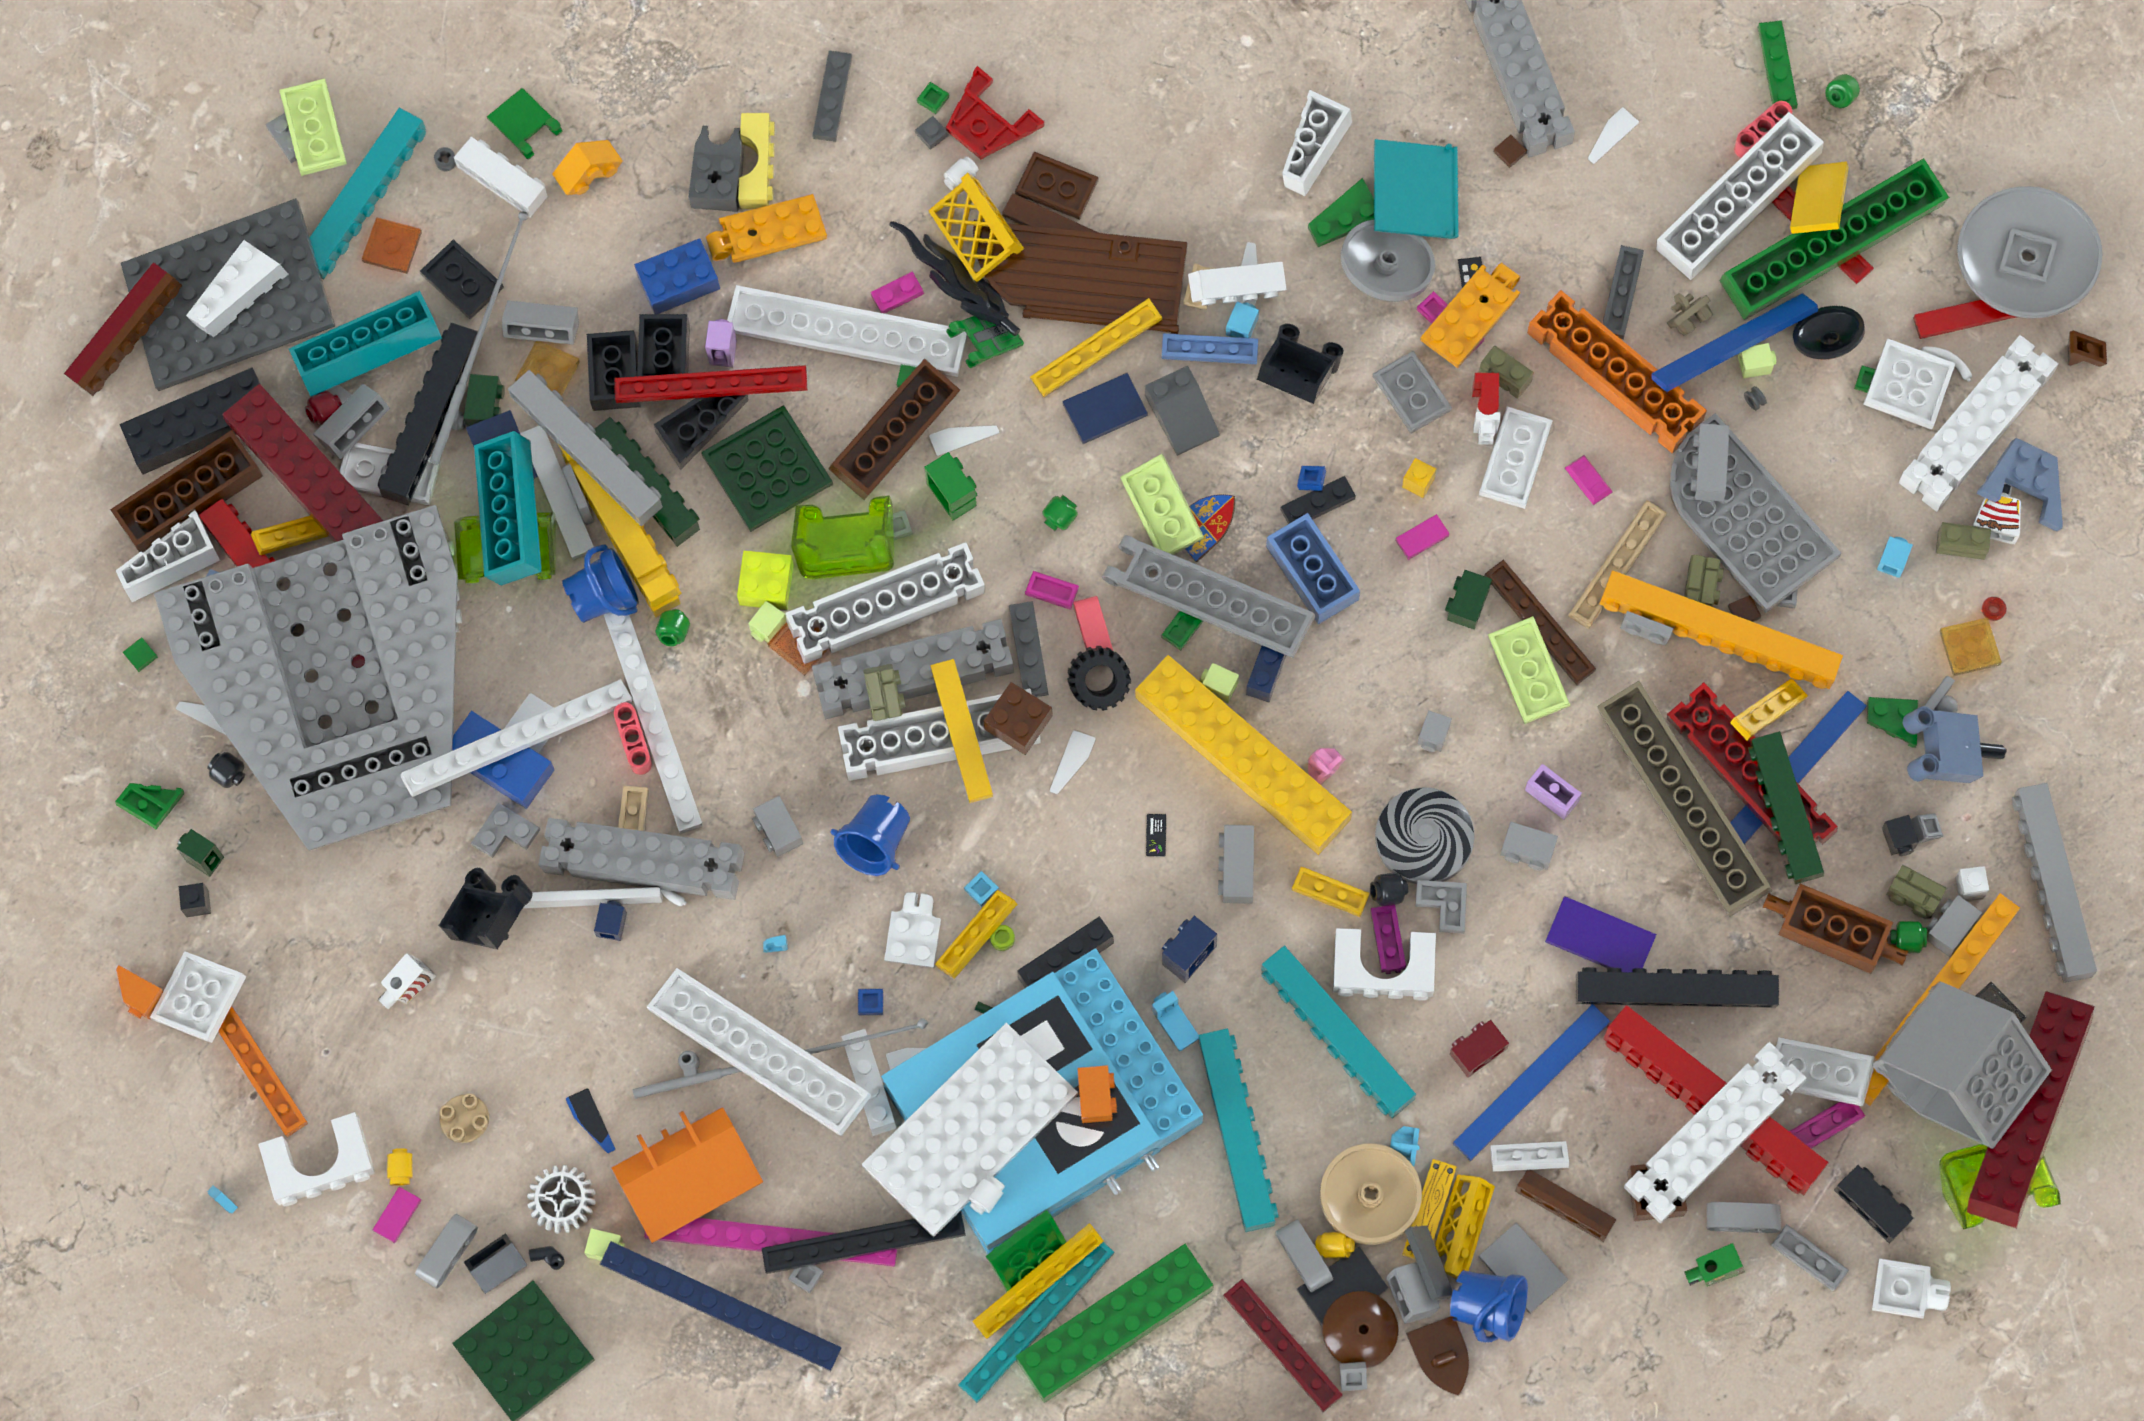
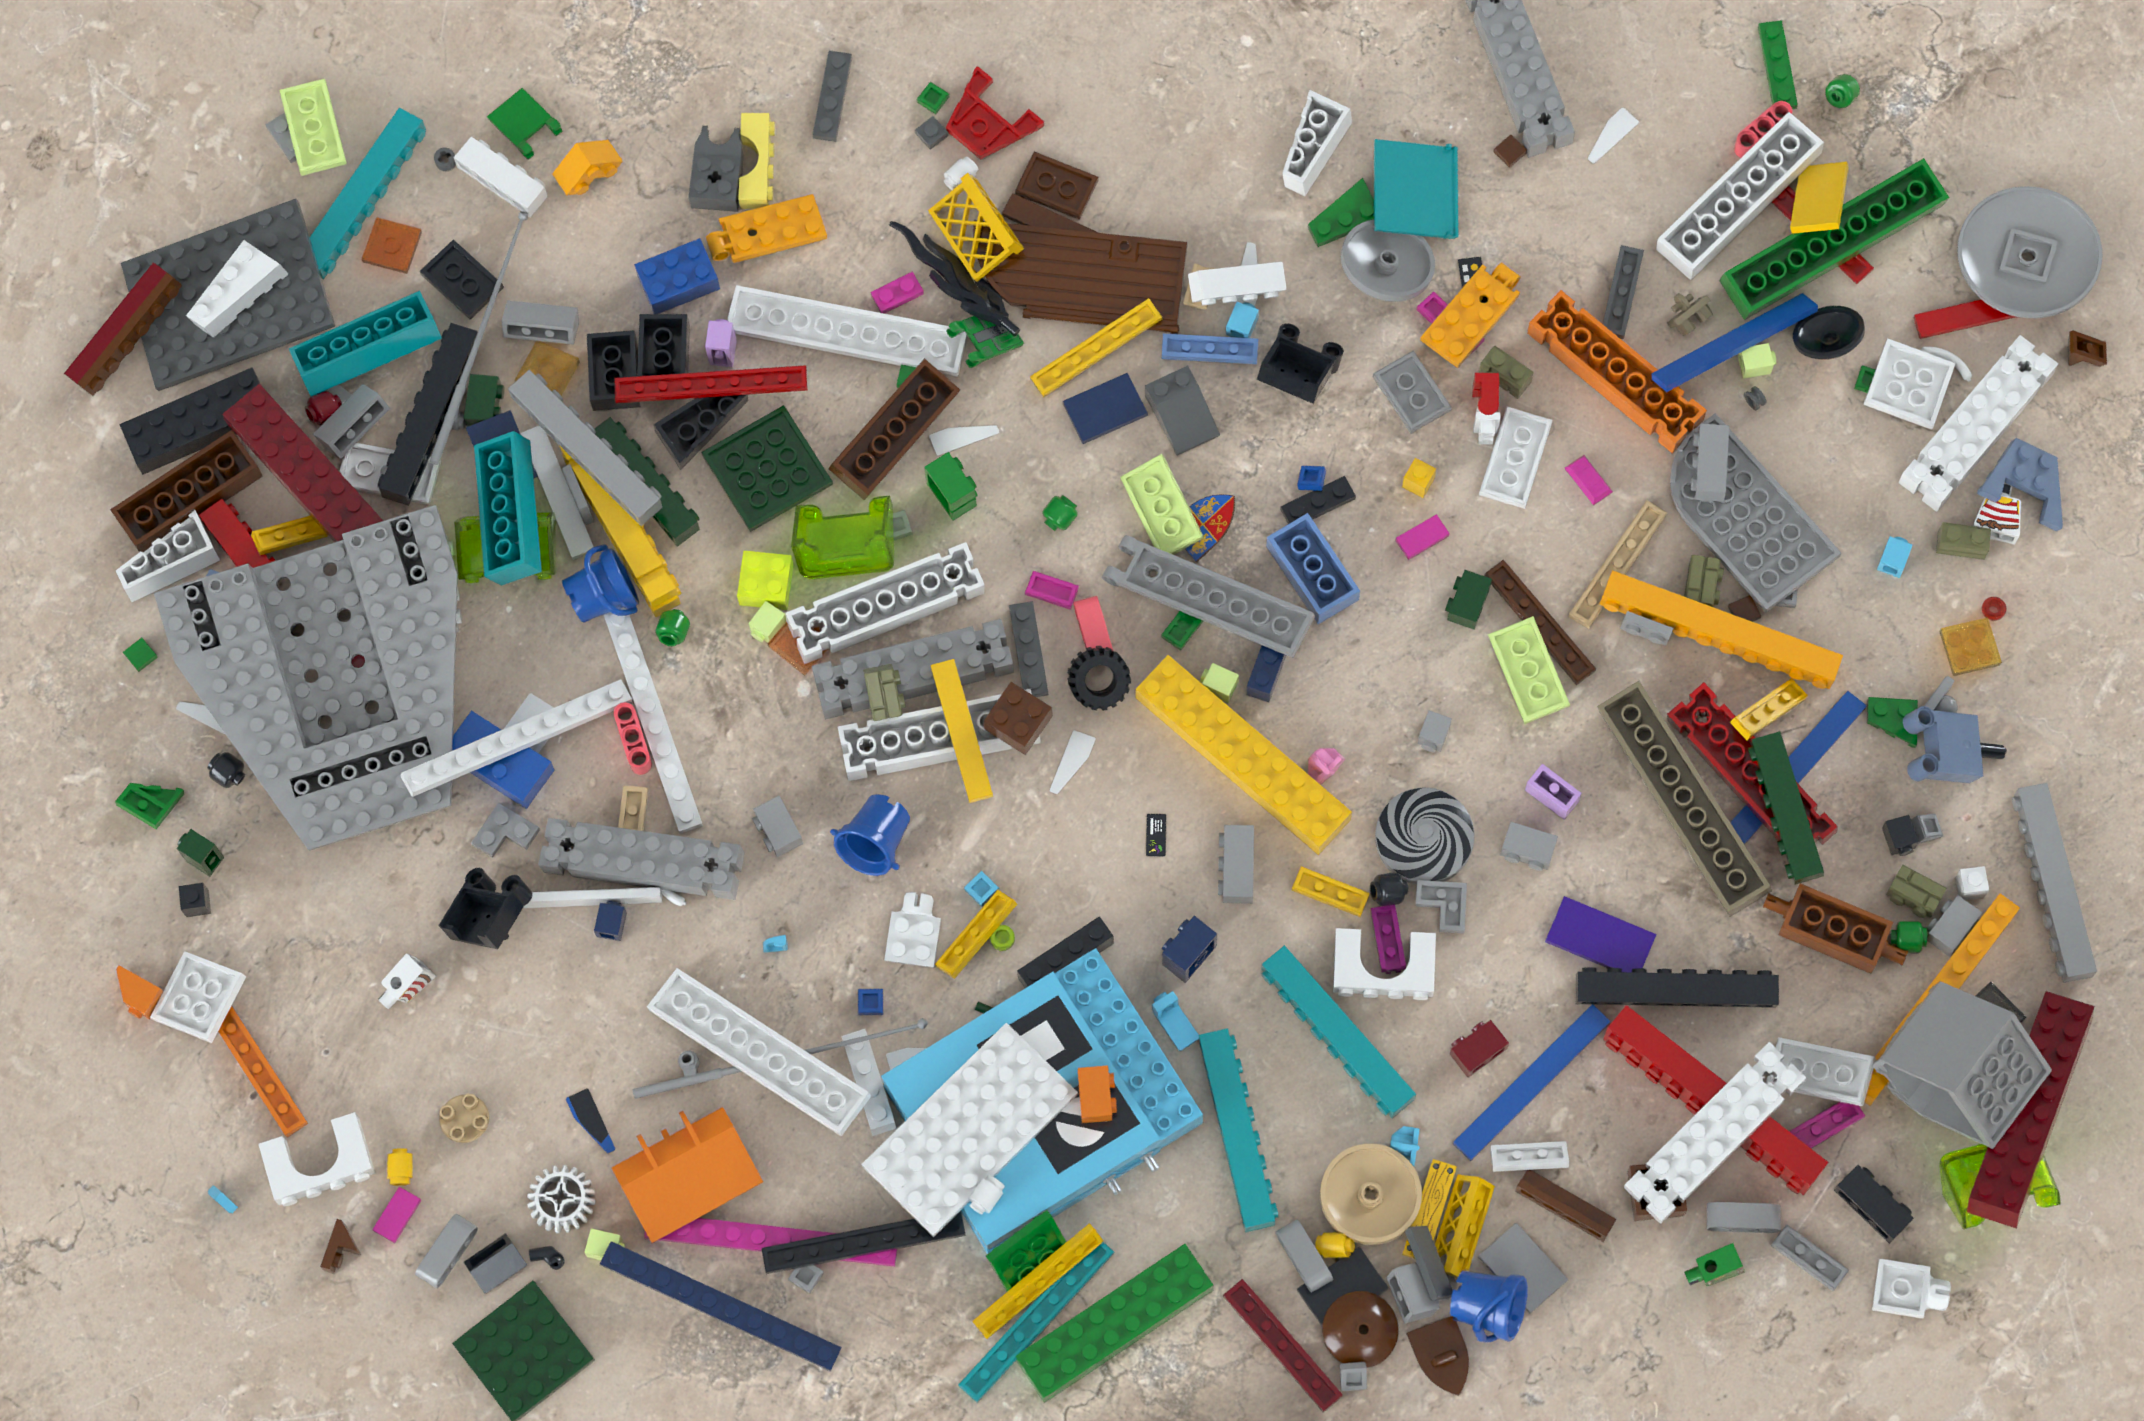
none -> reddish brown slope [320,1219,361,1274]

